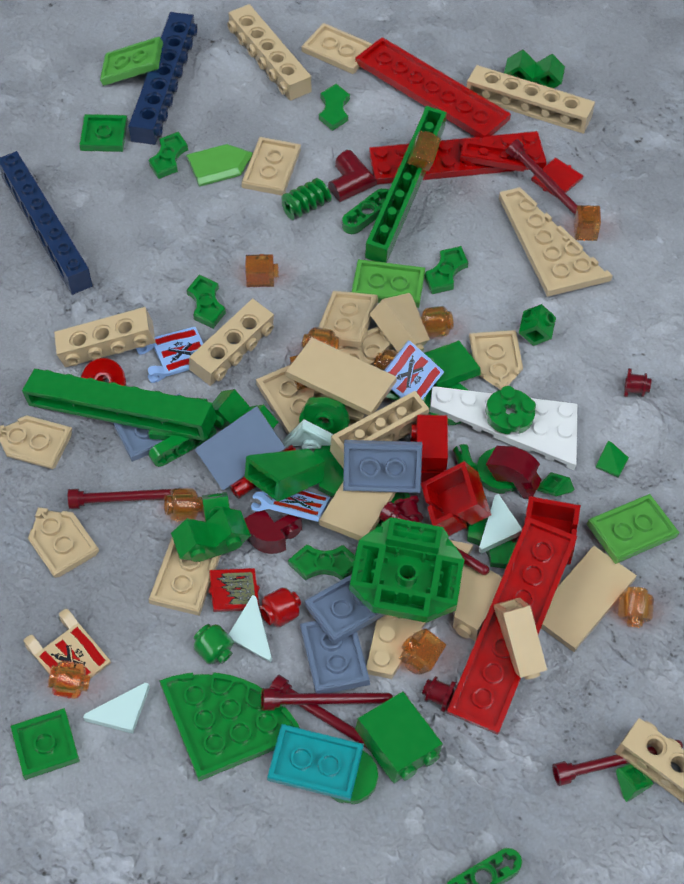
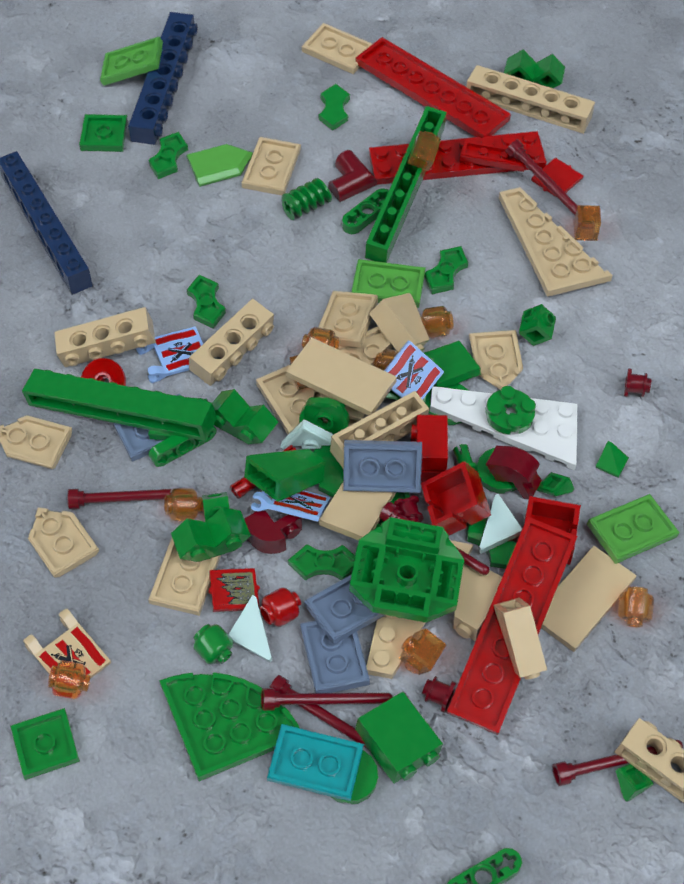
light aqua tile [83,683,150,734] -> none
sand blue tile [195,406,286,490] -> none
tan brick [227,4,312,101] -> none
clear orange brick [246,254,279,287] -> none

